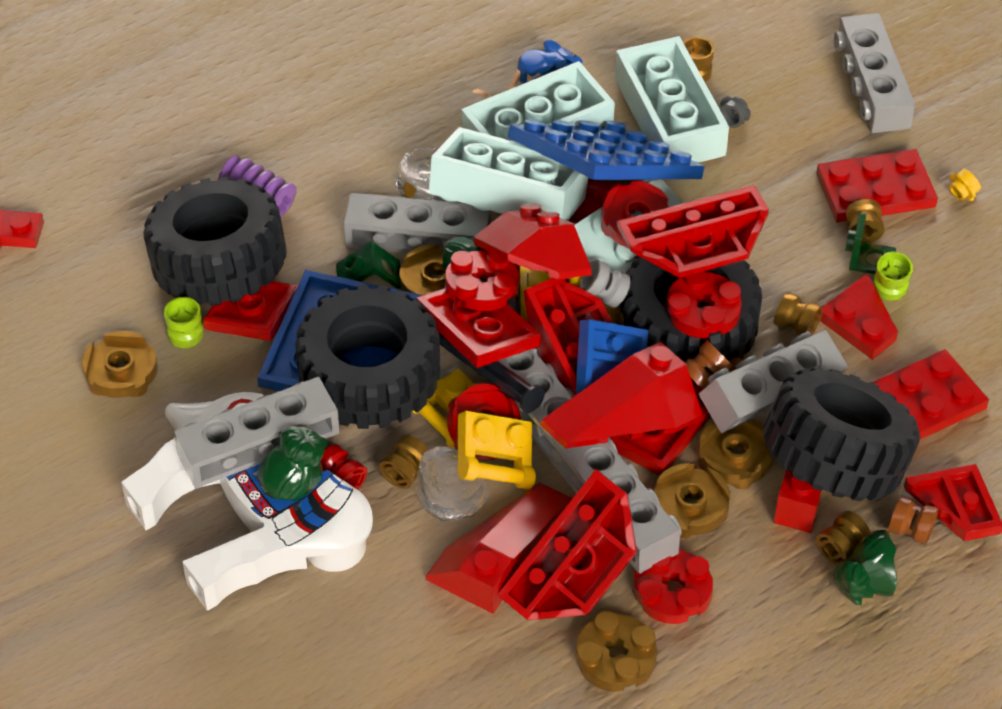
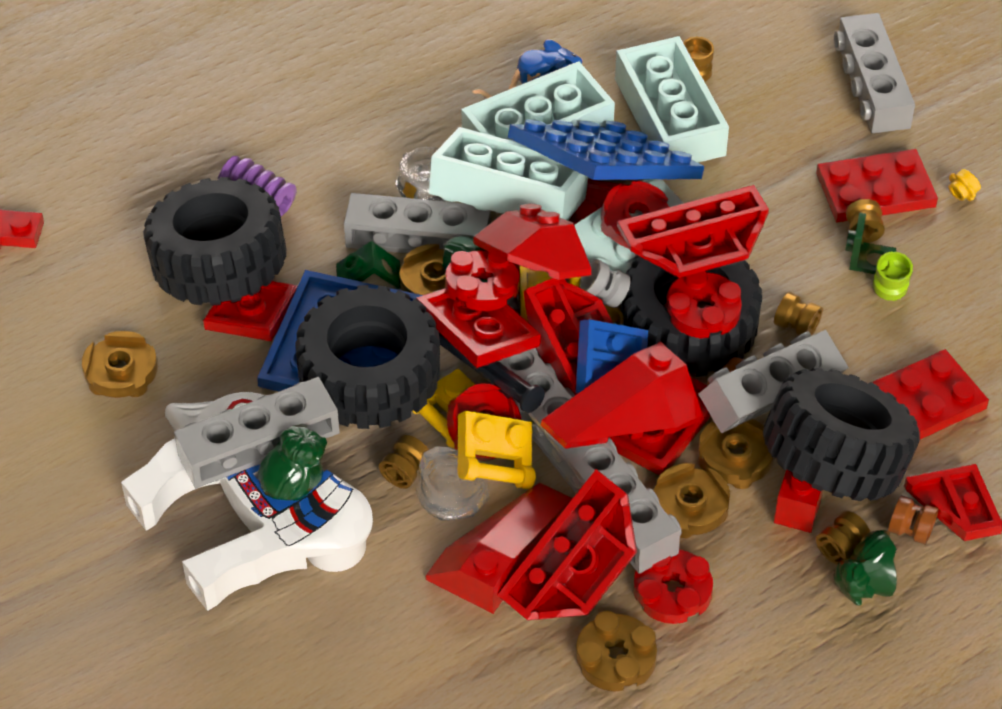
lime wheel [164,297,204,348] -> none
red wheel [320,444,368,490] -> none
dark orange wheel [684,340,733,390] -> none
dark grey plate [719,96,751,128] -> none
red wing [820,274,898,360] -> none

